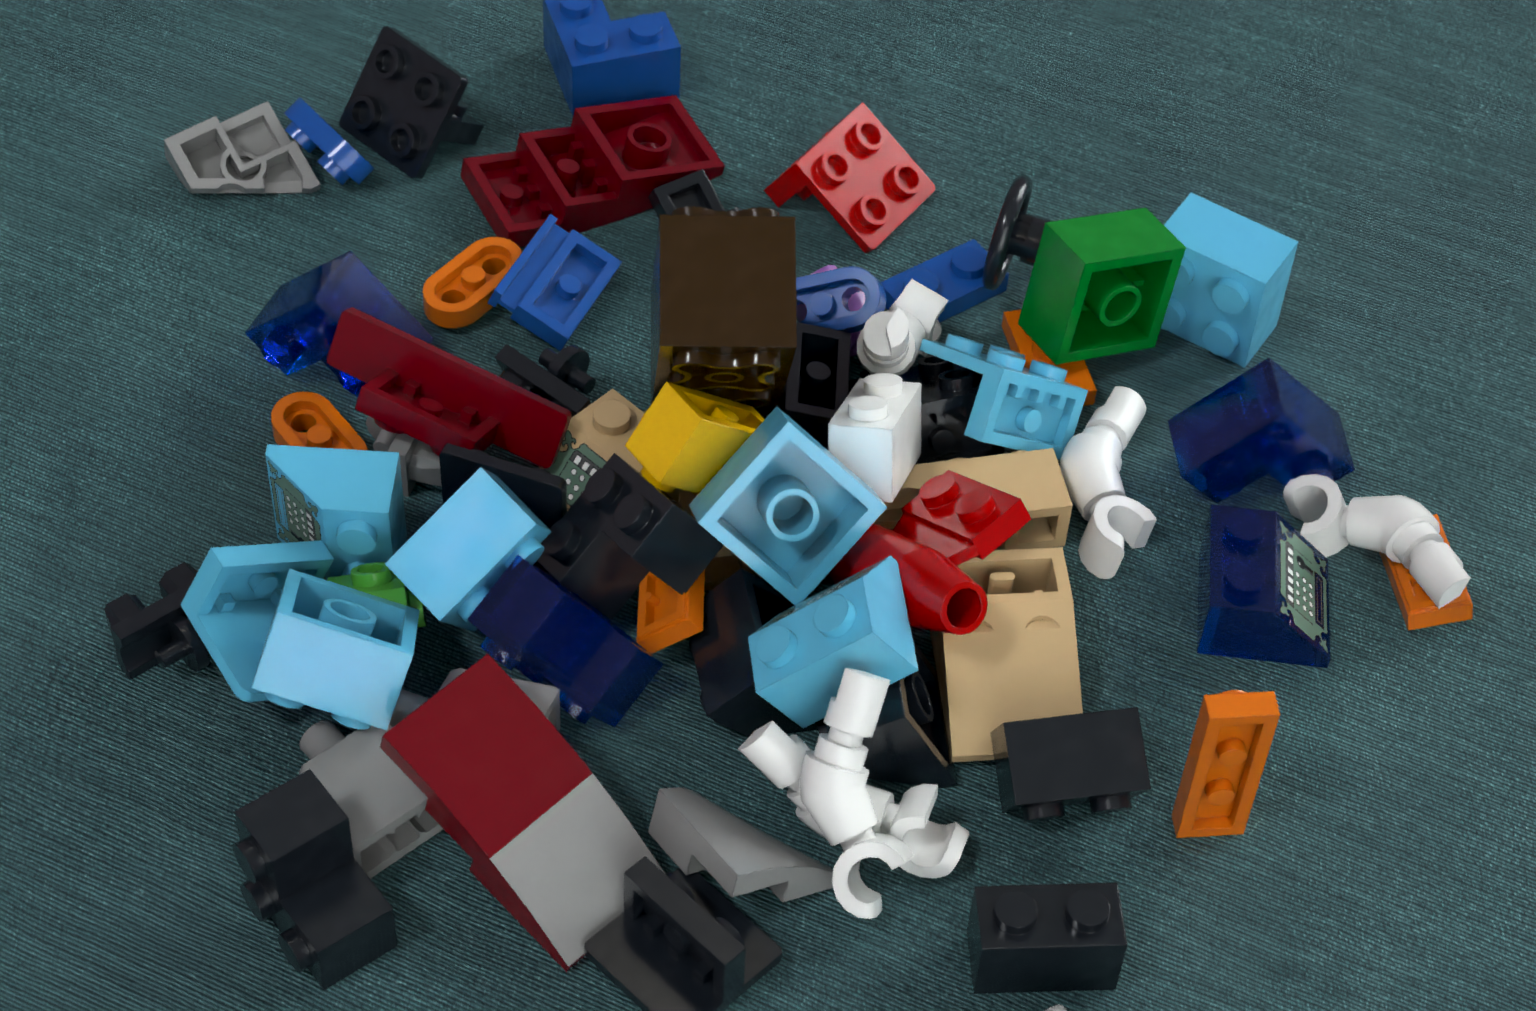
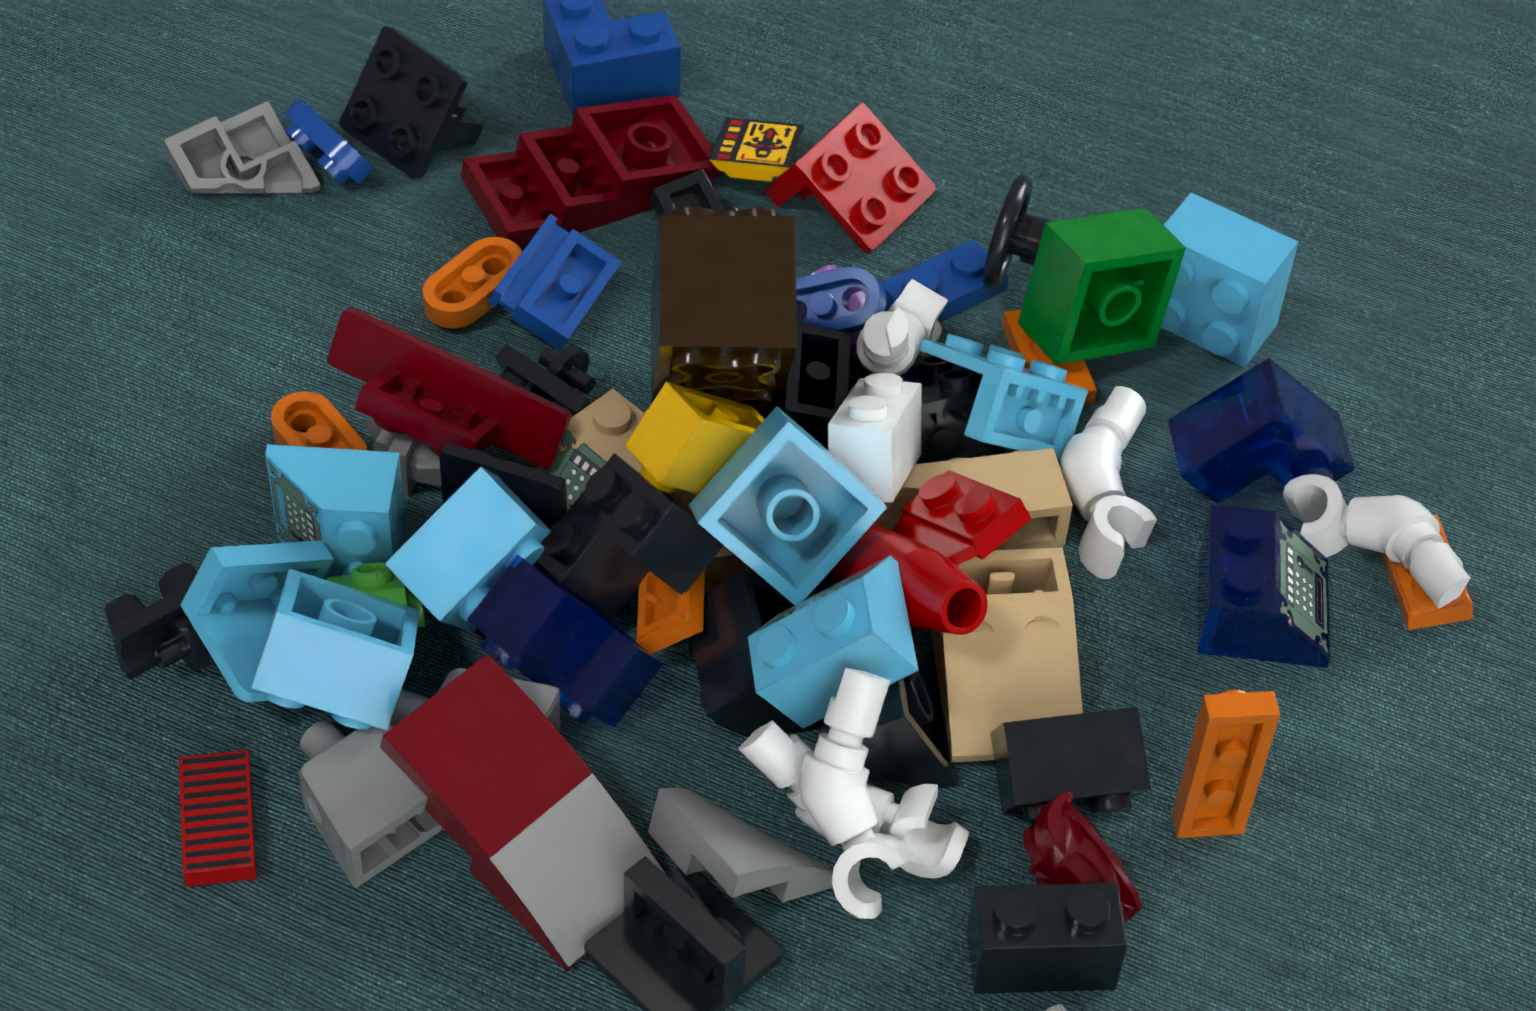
black brick [233,769,397,990] -> none
clear blue brick [245,250,434,398] -> none
none -> red tile [179,750,257,887]
none -> piece [709,117,804,182]
none -> dark red hat [1023,790,1143,921]

